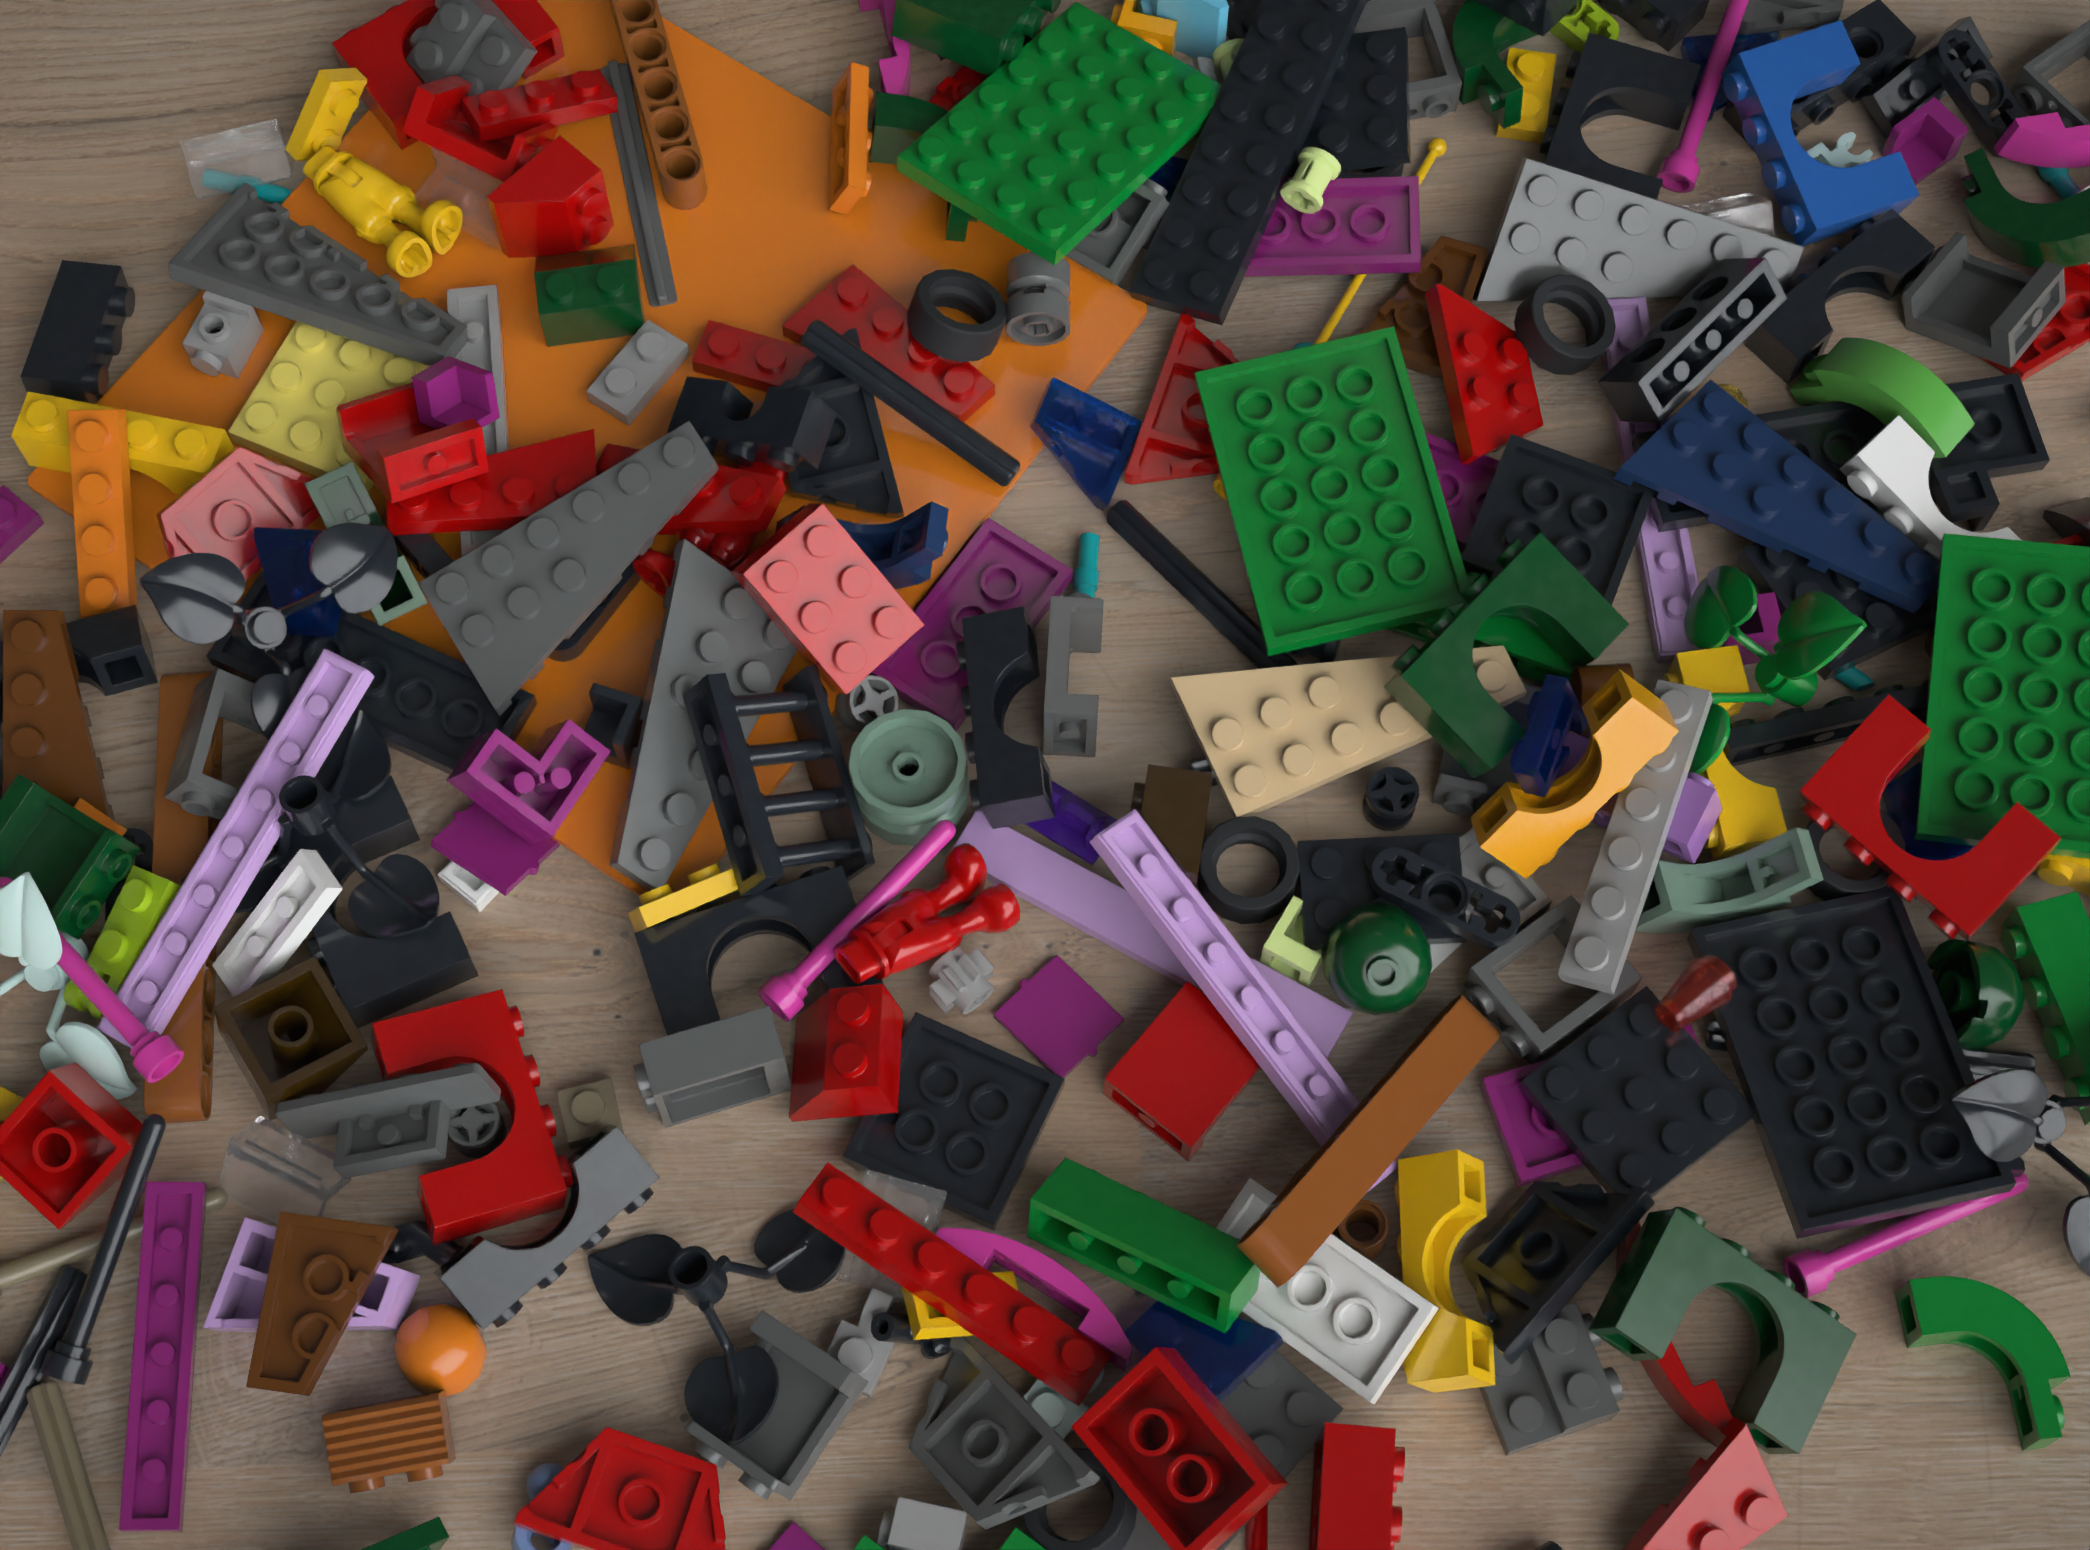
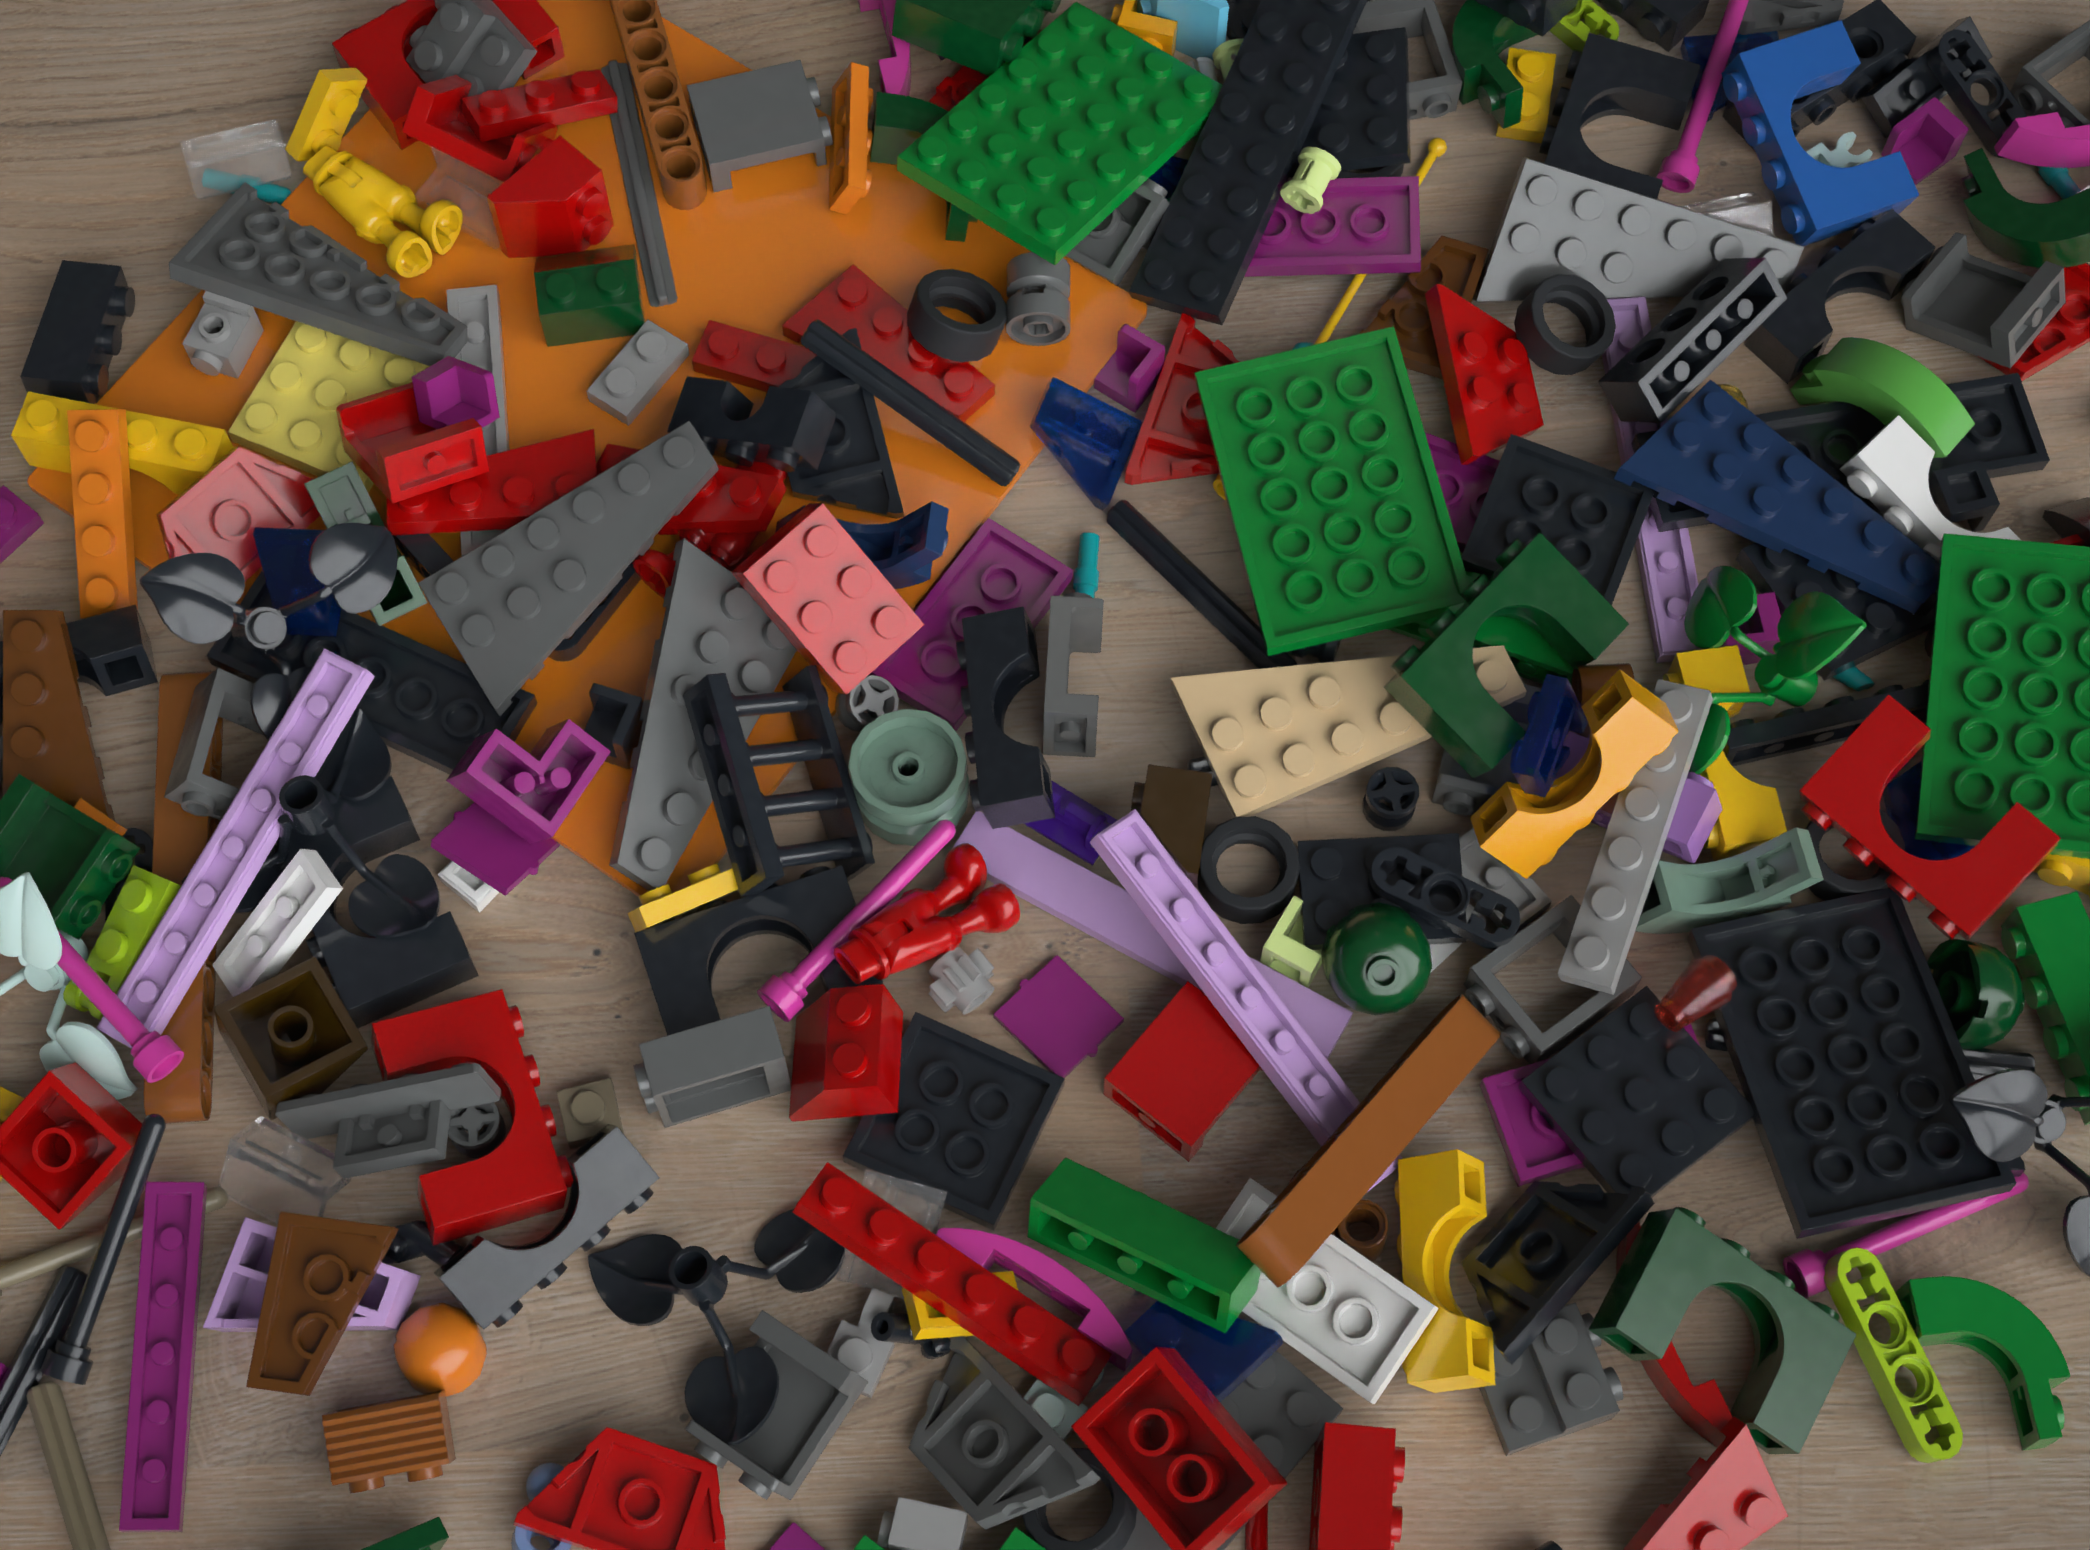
none -> dark grey panel [687,60,833,192]
none -> magenta panel [1094,324,1165,413]
none -> lime beam [1824,1248,1963,1463]

